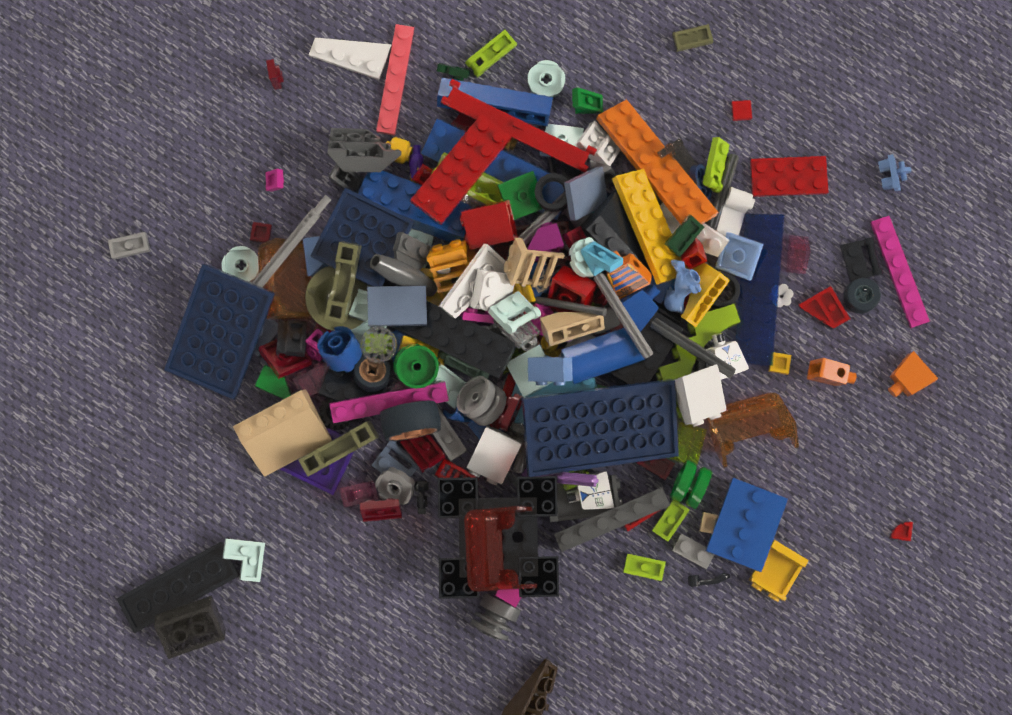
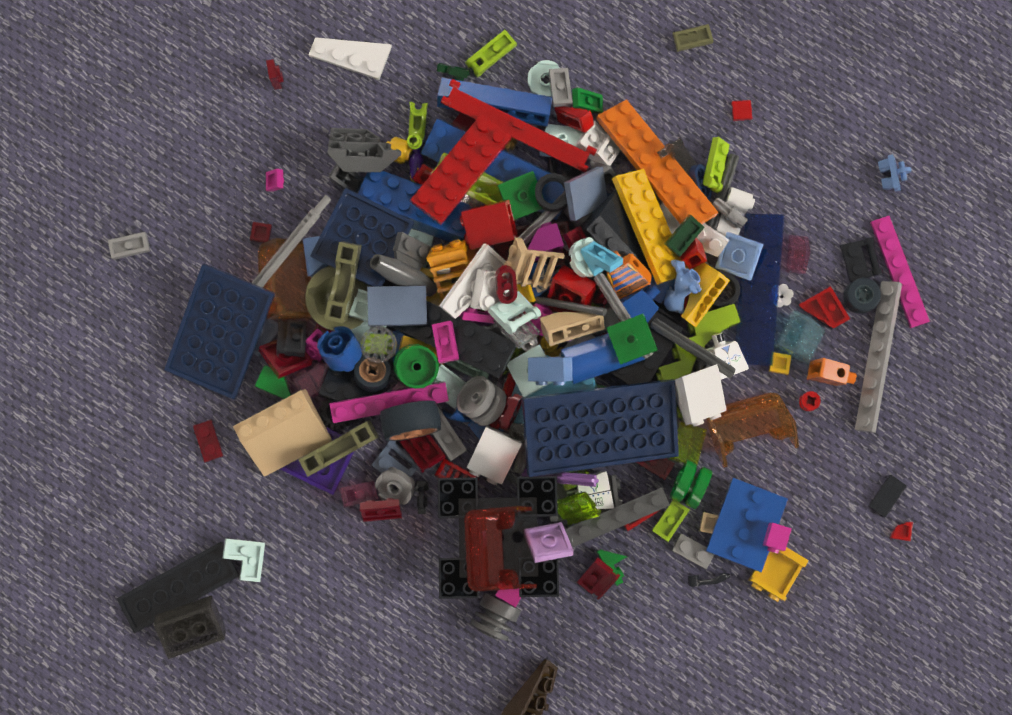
light aqua plate [222,246,261,283] -> none
coral plate [376,24,414,136] -> none
lime plate [623,554,666,581] -> none
red plate [750,156,829,197] -> none
orange torso [888,351,938,397] -> none
none -> dark red plate [193,420,224,463]
none -> lime piece [407,102,428,150]
none -> dark pink plate [432,320,459,364]
none -> dark red plate [495,265,517,304]
none -> lavender plate [524,522,573,563]
none -> light grey plate [548,68,573,107]
none -> red slope [554,106,594,133]
none -> clear neon green plate [557,491,601,525]
none -> dark red plate [577,558,620,600]
none -> green slope [596,550,627,586]
none -> green plate [606,313,658,365]
none -> light grey axle [712,198,748,229]
none -> dark pink brick [763,523,792,554]
none -> clear light blue slope [774,310,825,364]
none -> red wheel [799,391,821,412]
none -> light grey plate [855,281,902,433]
none -> black tile [868,475,907,518]

